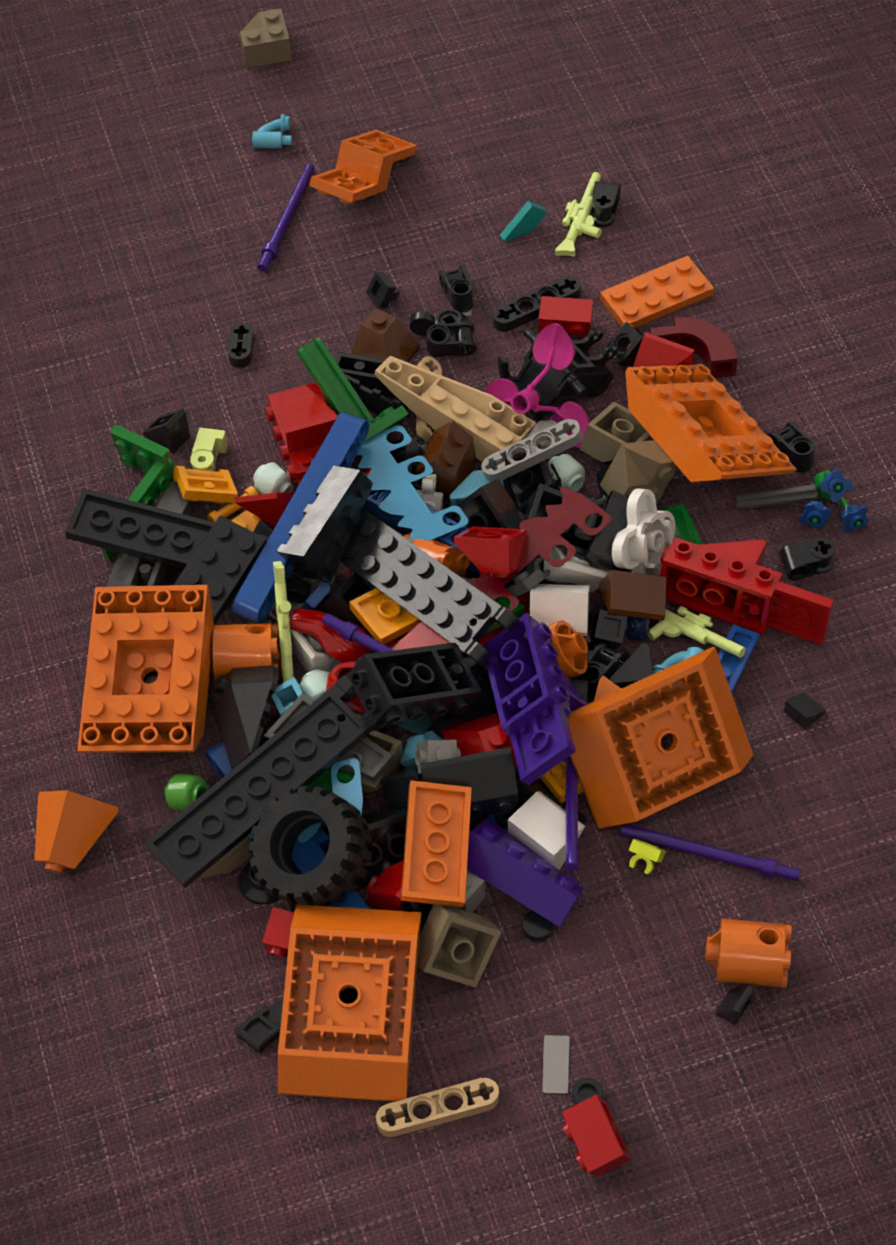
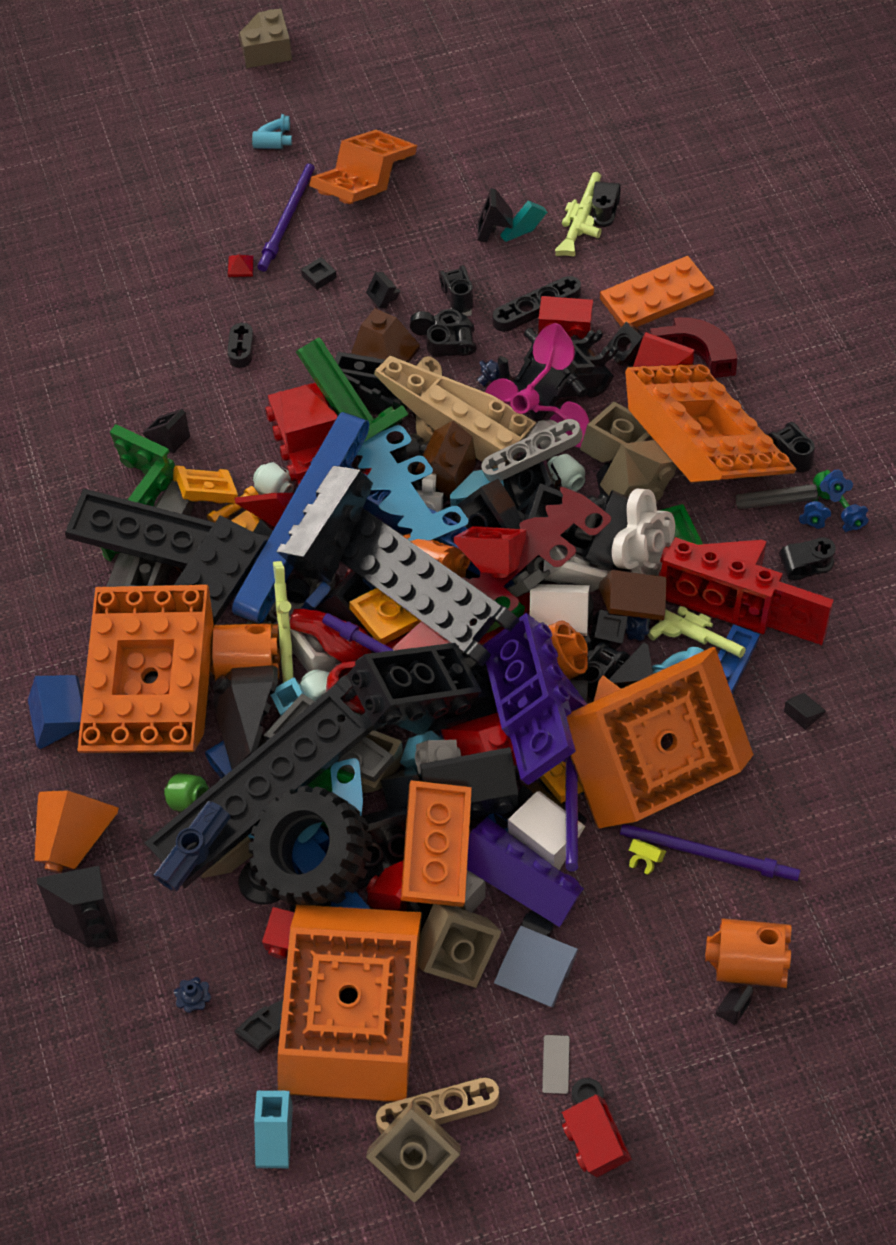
yellowish green leg [190,427,228,471] -> none
none -> blue slope [28,675,83,749]
none -> black slope [37,866,118,948]
none -> dark blue piece [154,801,231,892]
none -> dark blue plant [174,977,212,1013]
none -> red slope [228,255,254,277]
none -> medium azure slope [254,1091,293,1168]
none -> black tile [301,257,337,290]
none -> dark tan slope [366,1101,461,1203]
none -> black slope [477,188,513,242]
none -> dark blue plant [477,359,500,386]
none -> sand blue slope [494,926,579,1008]

